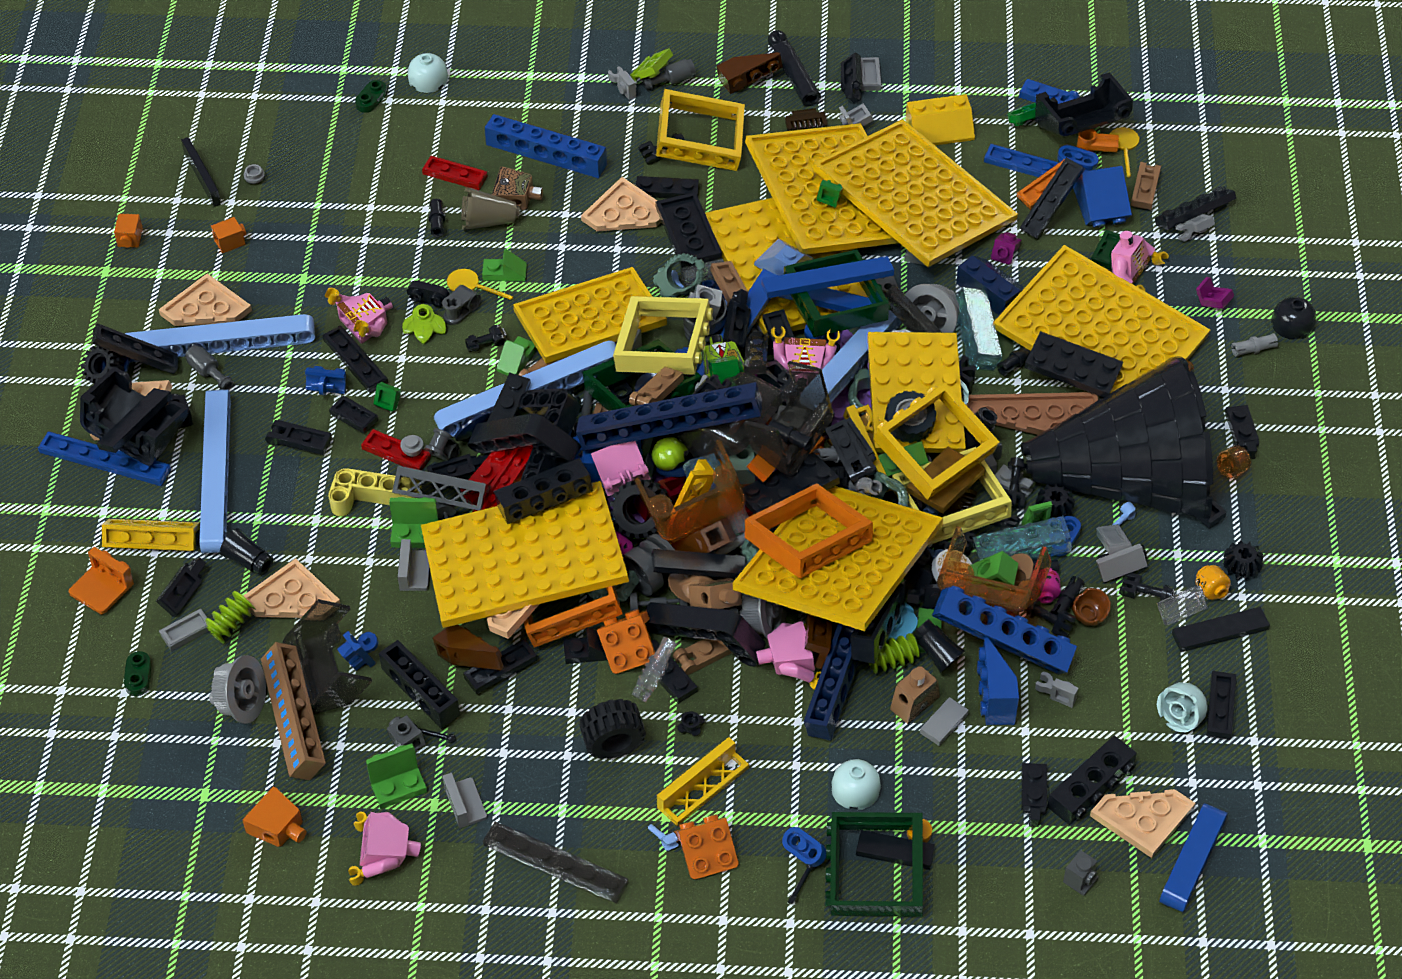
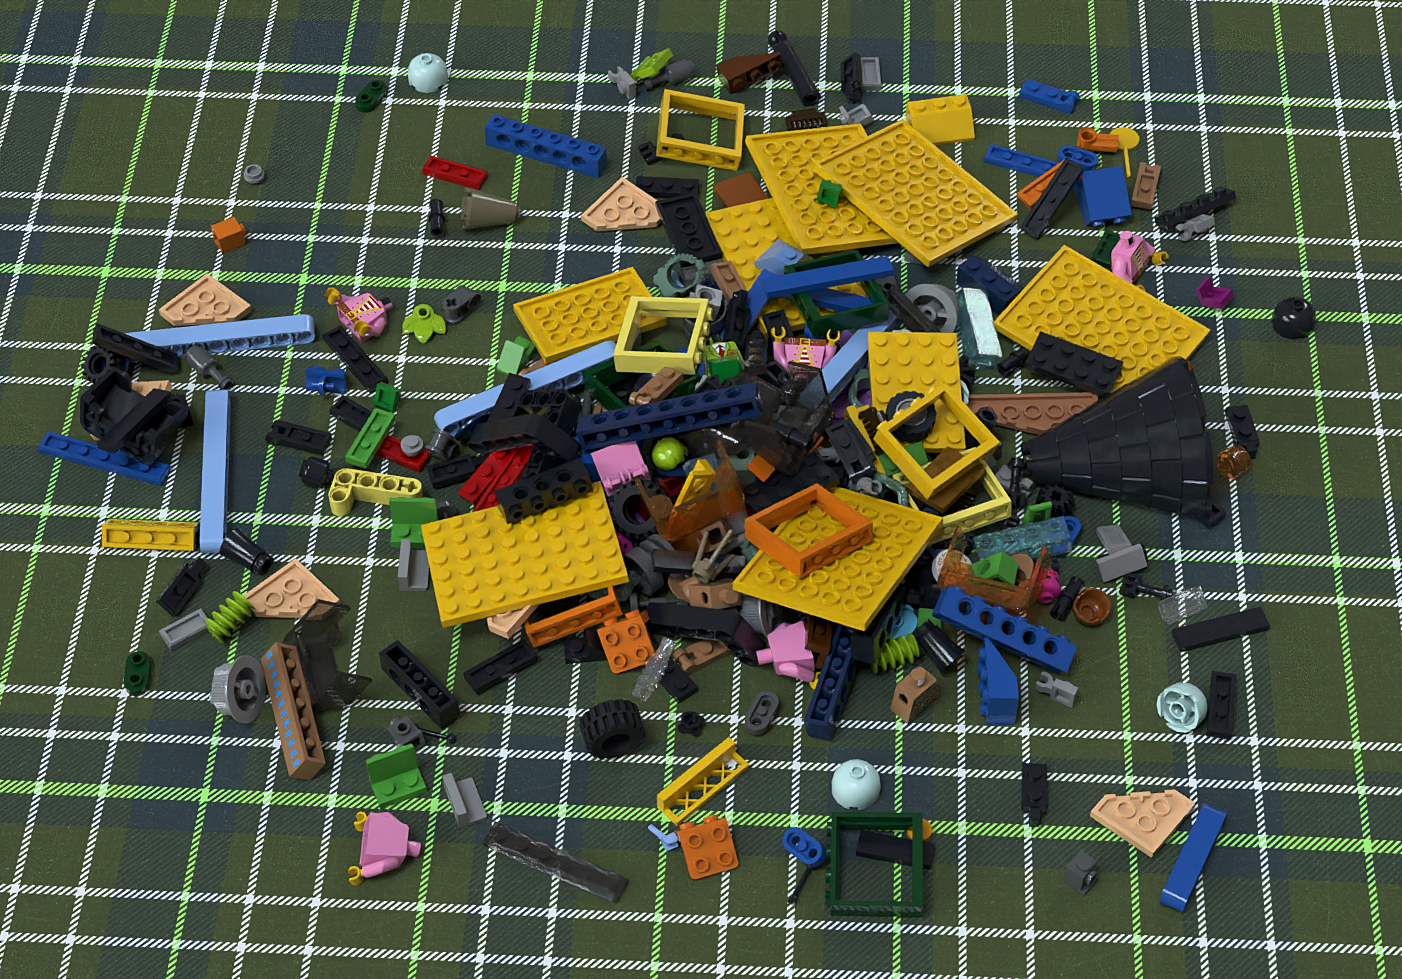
orange bracket [69,547,134,614] -> none
orange brick [114,214,143,247] -> none
black tile [181,137,221,207] -> none
orange torso [243,786,307,847] -> none
blue hips [337,631,378,671] -> none
dark grey fence [392,466,491,511] -> none
black plate [407,280,450,307] -> none
reddish brown slope [432,625,503,670] -> none
yellow piece [447,269,513,300] -> none
black bar [465,325,507,351] -> none
bright green slope [482,249,527,281] -> none
torso [492,167,543,210] -> none
light grey tile [920,697,969,746] -> none
magenta bracket [991,232,1022,264] -> none
green plate [1007,103,1036,126] -> none
black hinge [1024,599,1076,638] -> none
black windscreen [1035,72,1133,136] -> none
black brick [1047,735,1137,826] -> none
light blue hand [1112,502,1136,526] -> none
light orange head [1195,565,1231,600] -> none
black gear [1223,540,1263,580] -> none
light grey pin [1231,333,1278,357] -> none
none -> black head [298,456,333,489]
none -> bright green plate [345,408,396,469]
none -> dark tan plant [691,529,735,583]
none -> dark orange tile [713,172,769,208]
none -> dark grey plate [745,691,779,735]
none -> dark brown piece [858,407,894,455]

